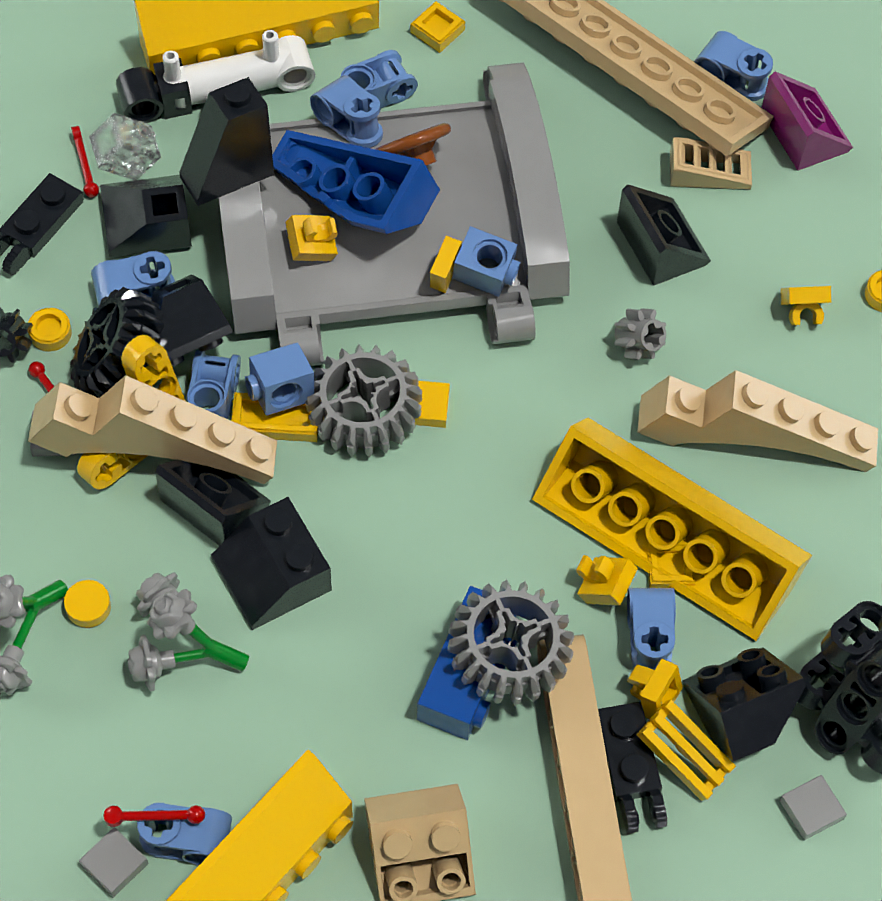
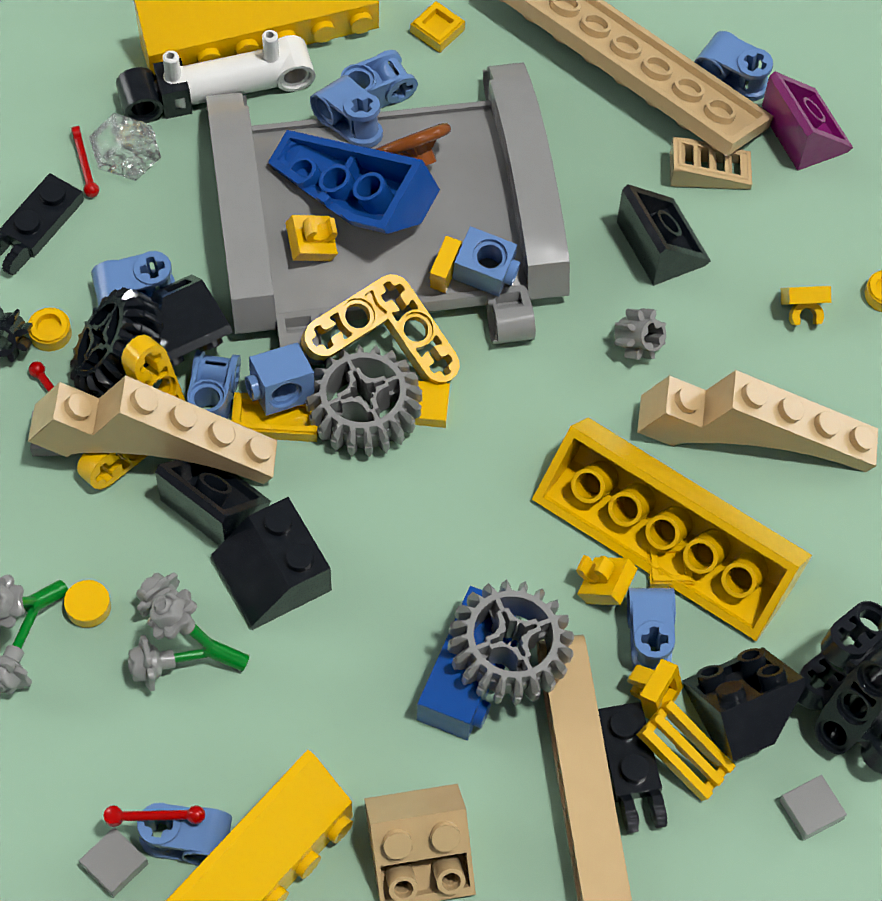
black slope [100,175,192,257] -> none
black slope [179,77,274,206] -> none
none -> yellow beam [301,274,460,384]

